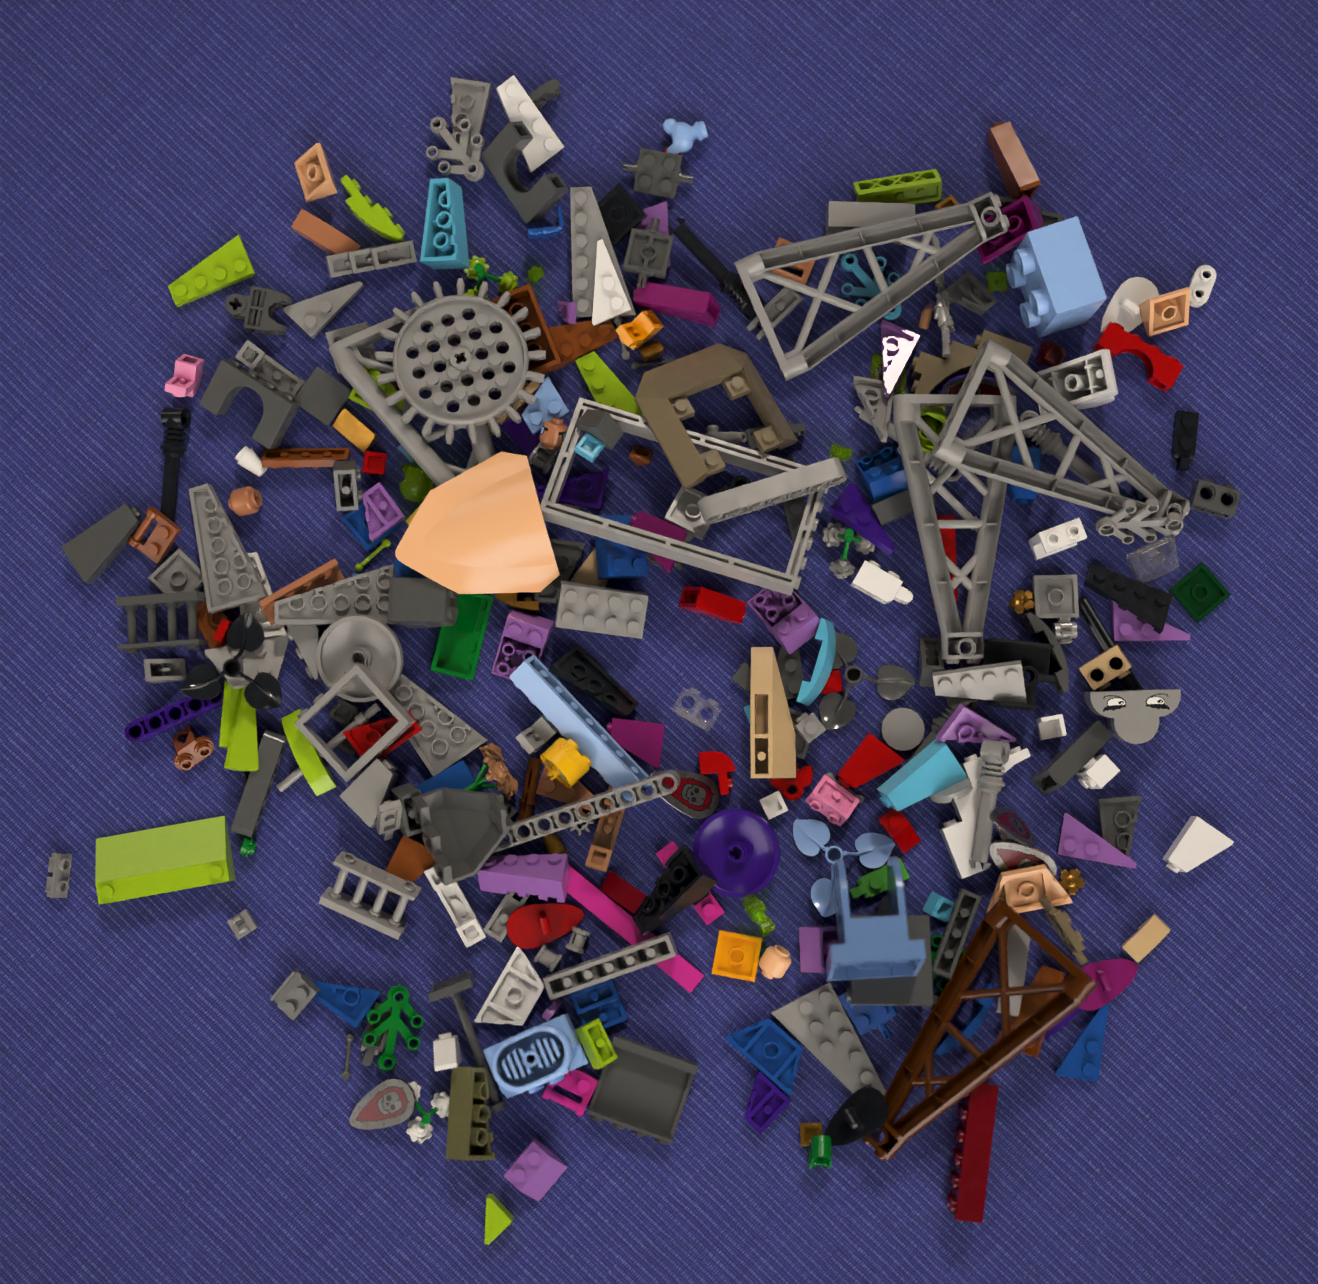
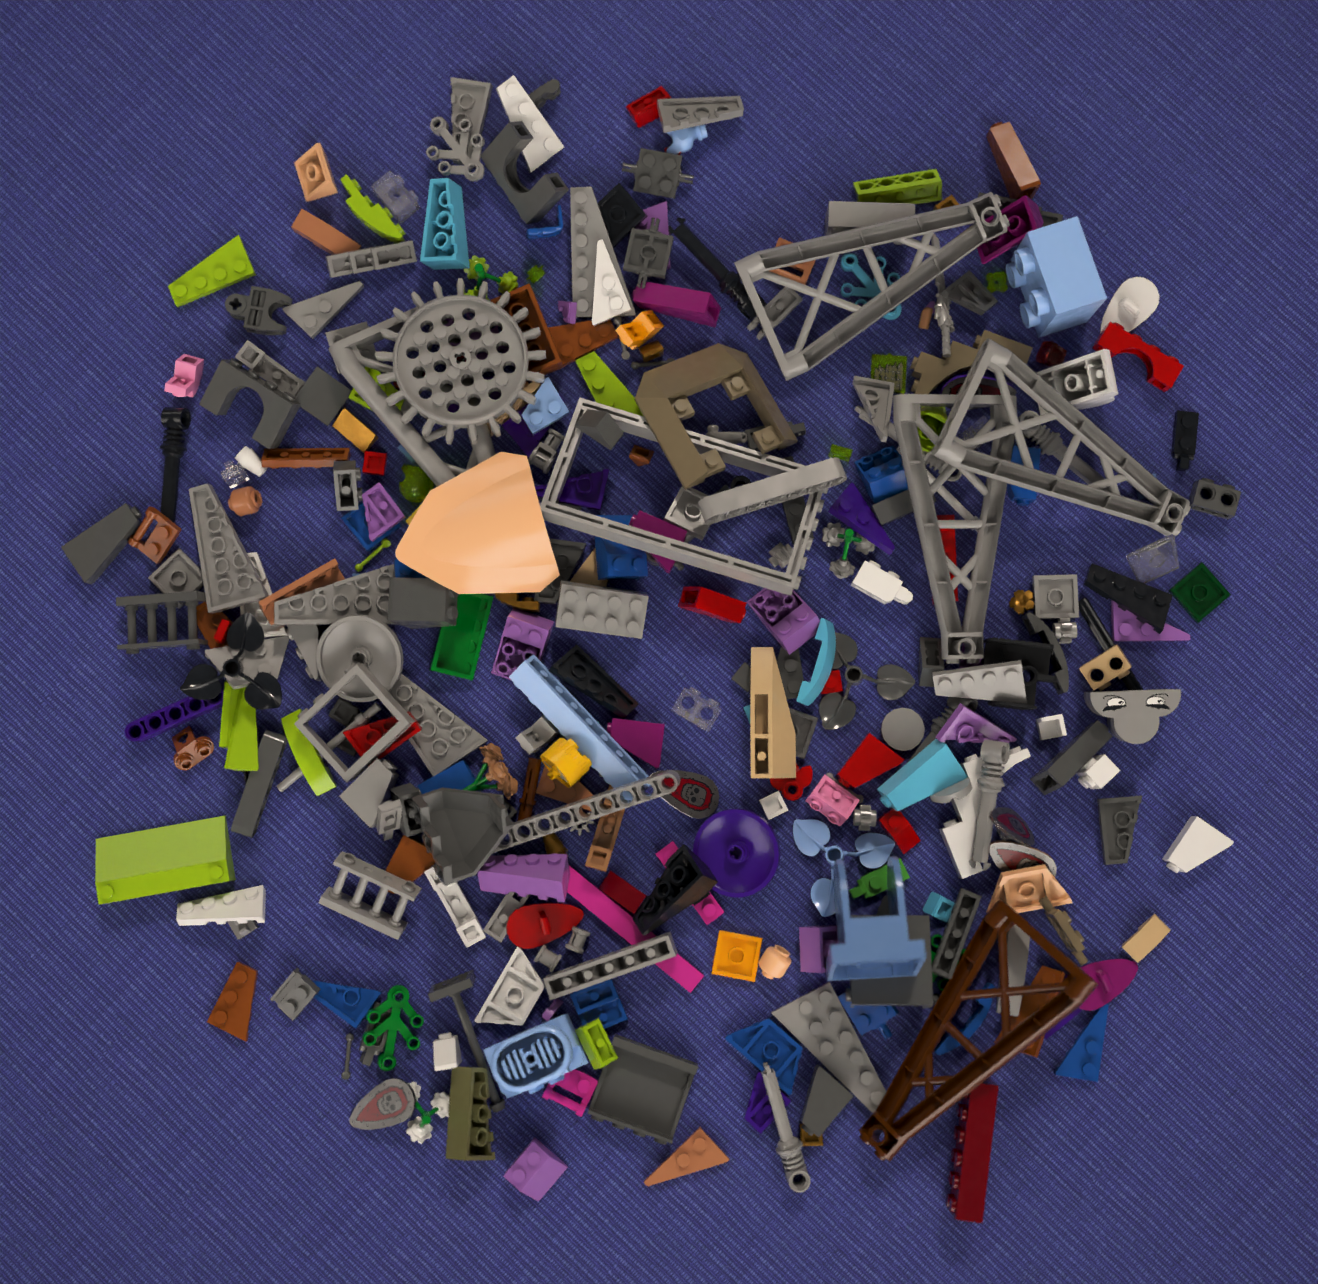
light grey hinge [45,853,72,898] -> none
light grey slope [144,658,187,684] -> none
green plate [239,837,257,858] -> none
lime slope [484,1193,514,1244] -> none
nougat head [539,417,568,451] -> none
medium azure tile [574,432,605,463] -> none
red brick [698,751,736,795] -> none
clear neon green plate [742,894,776,937] -> none
light grey brick [794,712,826,744] -> none
green piece [808,1135,832,1169] -> none
black shield [824,1087,888,1146] -> none
wing [880,319,920,398] -> none
white panel [1028,518,1087,561] -> none
medium lavender wing [1058,813,1137,869] -> none
pearl gold plant [1059,869,1085,895] -> none
light grey plant [1095,498,1184,544] -> none
light nougat slope [1138,287,1190,337] -> none
white plate [1189,265,1216,307] -> none
none -> white wing [176,885,266,926]
none -> dark orange wing [207,961,258,1042]
none -> clear tile [221,459,250,489]
none -> clear brick [371,170,420,224]
none -> red slope [626,86,671,128]
none -> nougat wing [644,1127,730,1187]
none -> light grey wing [657,96,744,133]
none -> light grey piece [761,1062,811,1193]
none -> light grey gear [768,542,793,569]
none -> dark grey slope [800,1064,853,1137]
none -> light grey gear [853,805,877,831]

